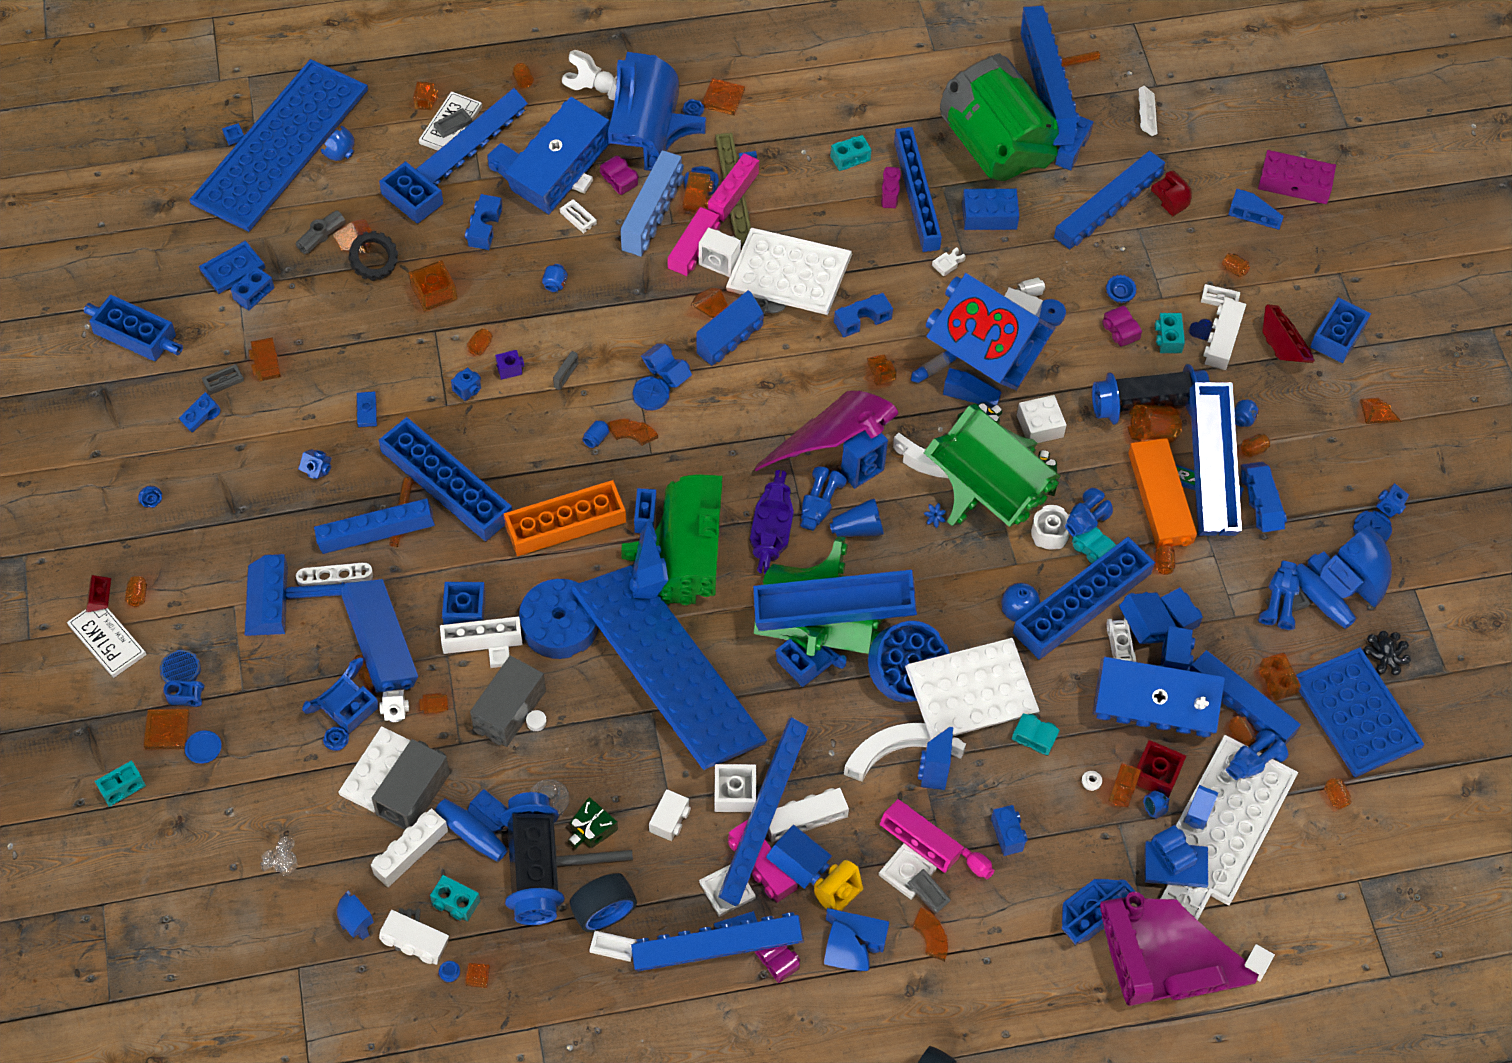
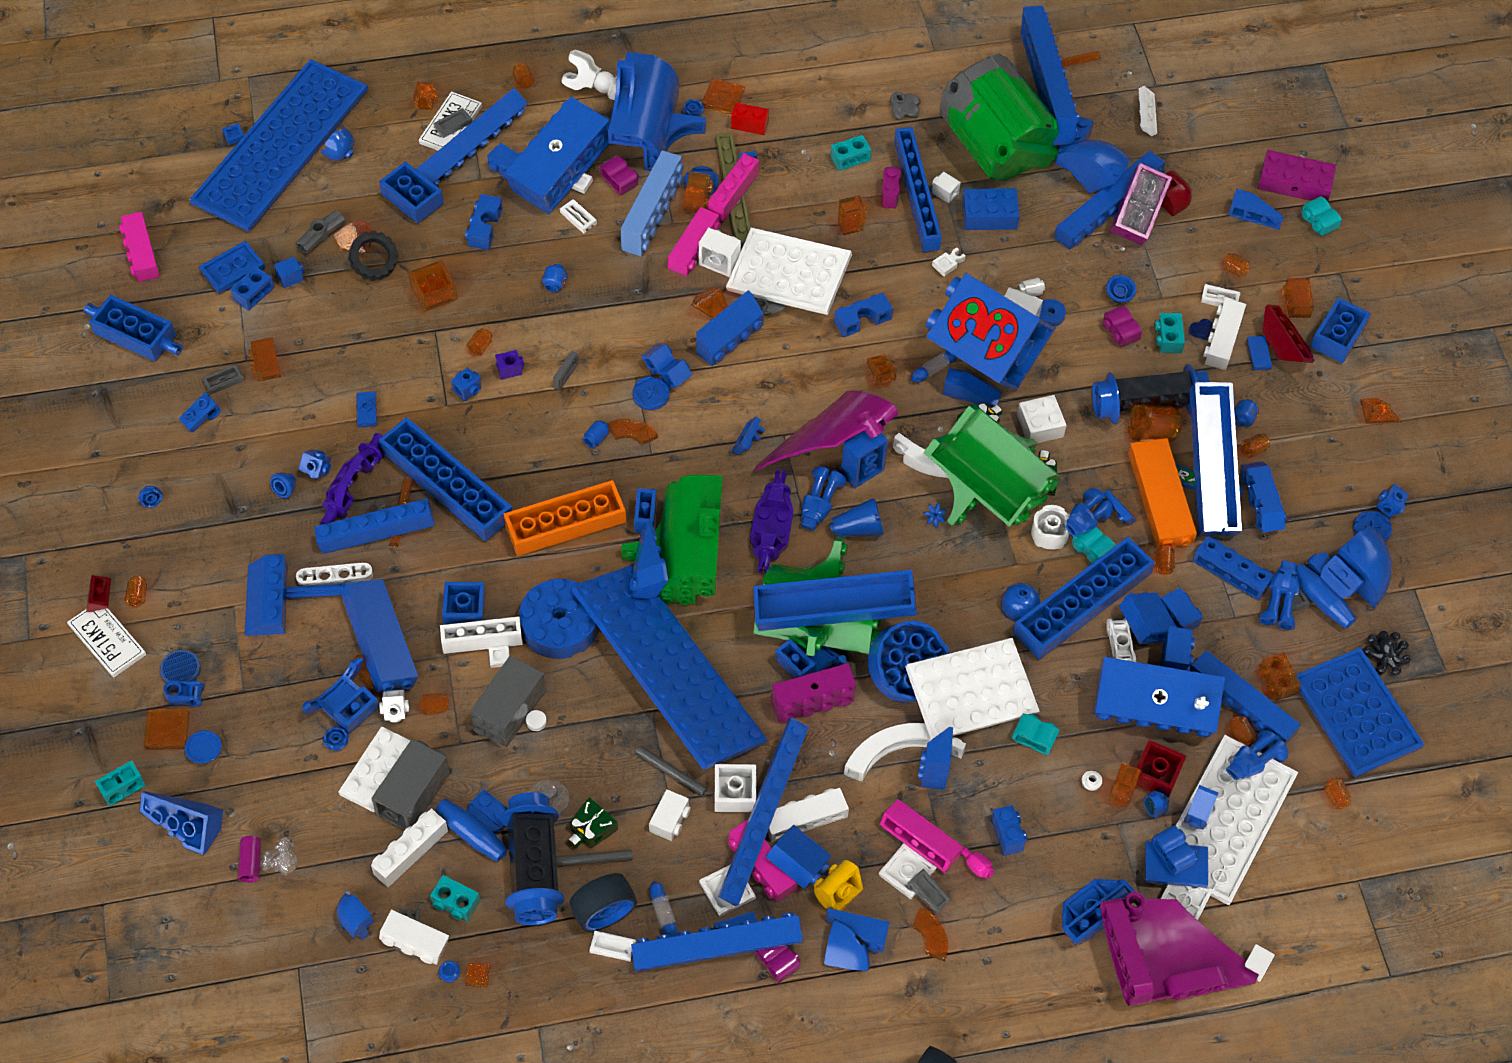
none -> dark pink brick [119,211,160,282]
none -> blue wedge [140,791,223,854]
none -> magenta pin [238,836,261,883]
none -> blue brick [270,472,296,498]
none -> blue brick [274,257,305,288]
none -> dark purple plate [320,433,383,525]
none -> dark grey piece [635,746,707,796]
none -> piece [649,881,678,937]
none -> red brick [731,102,769,136]
none -> blue plate [732,417,765,455]
none -> magenta brick [771,663,856,723]
none -> clear orange brick [838,195,867,235]
none -> dark grey plate [890,92,921,120]
none -> white brick [932,172,961,204]
none -> blue brick [1056,140,1130,194]
none -> blue plate [1099,490,1137,525]
none -> brick [1110,163,1172,246]
none -> blue brick [1193,536,1273,601]
none -> blue tile [1246,336,1272,370]
none -> clear orange brick [1282,278,1314,318]
none -> teal brick [1302,196,1342,236]

